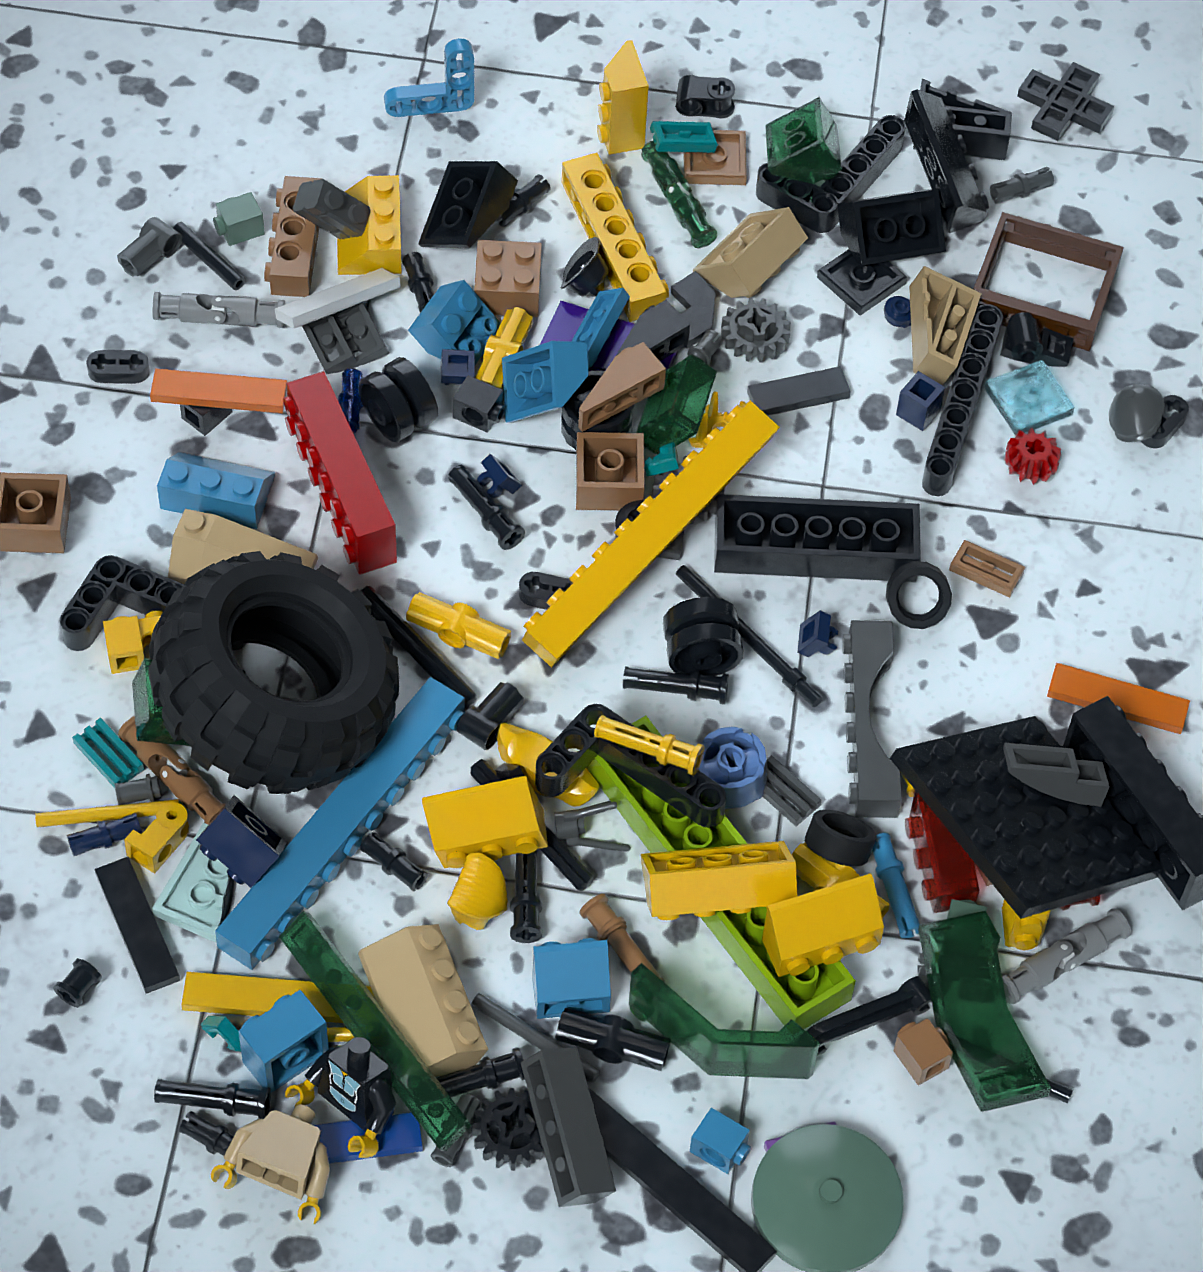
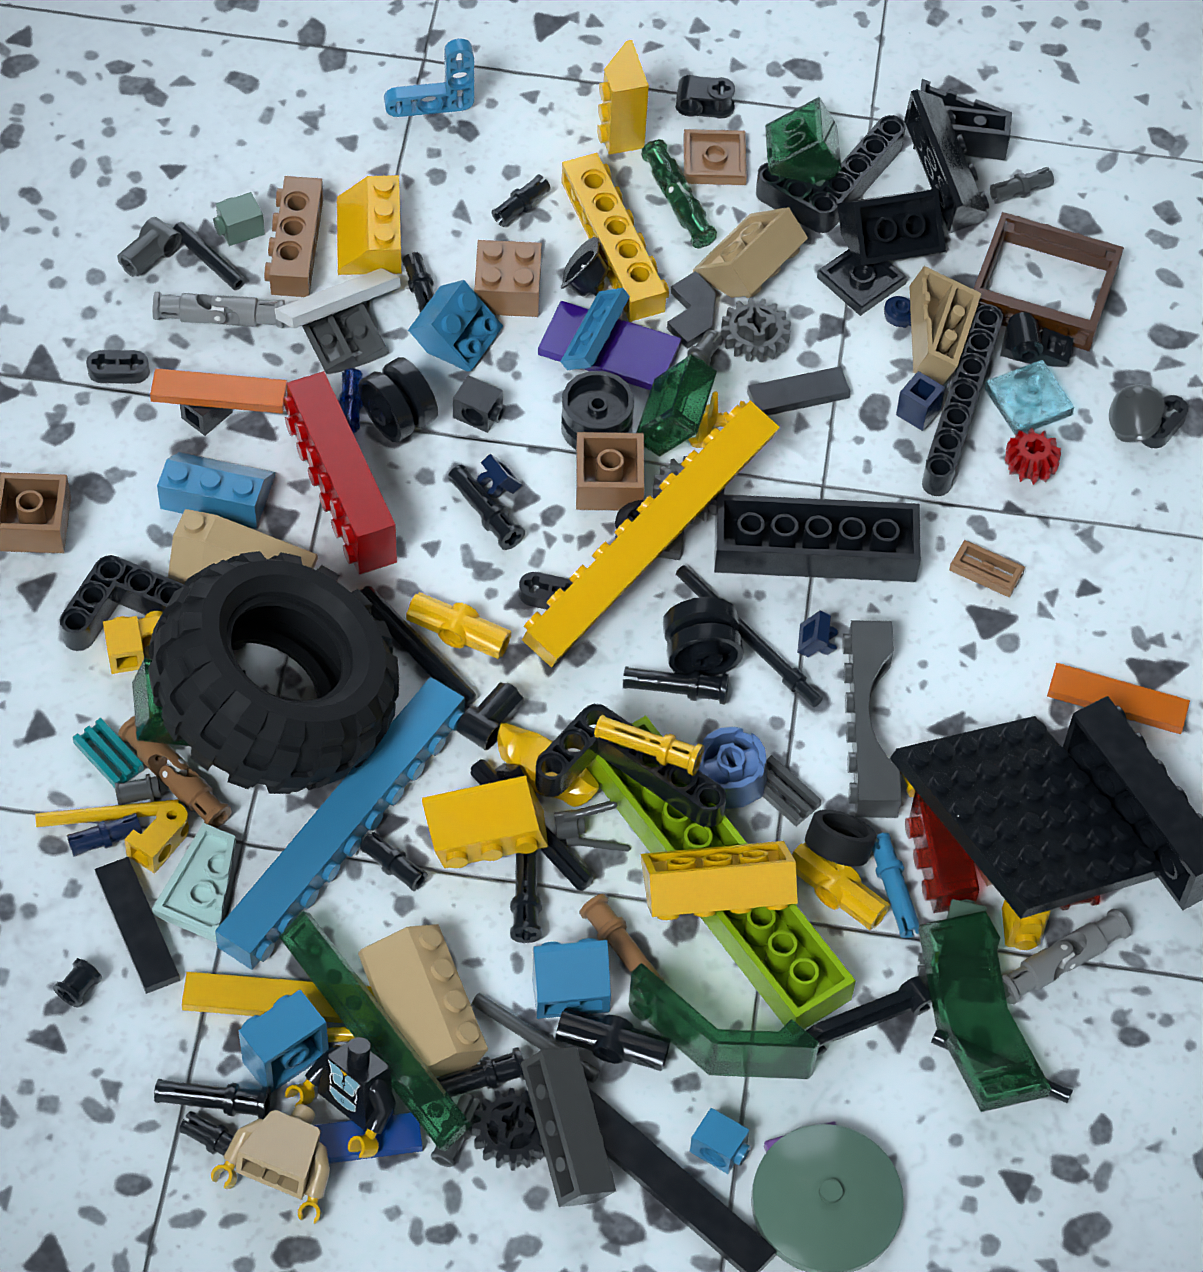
dark blue slope [196,795,288,888] -> none
teal tile [200,1015,241,1052] -> none
dark grey brick [293,179,370,240] -> none
black slope [418,161,518,248] -> none
dark blue tile [441,349,475,385] -> none
yellow hair [447,853,508,930] -> none
yellow piece [475,307,533,390] -> none
dark azure slope [502,341,590,423] -> none
medium nougat slope [578,342,666,432] -> none
black slope [615,300,690,361] -> none
teal tile [644,442,679,477] -> none
teal tile [650,121,718,153] -> none
yellow slope [762,873,884,977] -> none
black tyre [886,561,952,629] -> none
medium nougat brick [893,1018,953,1086] -> none
dark grey slope [1003,743,1110,807] -> none
black plate [1017,62,1114,141] -> none

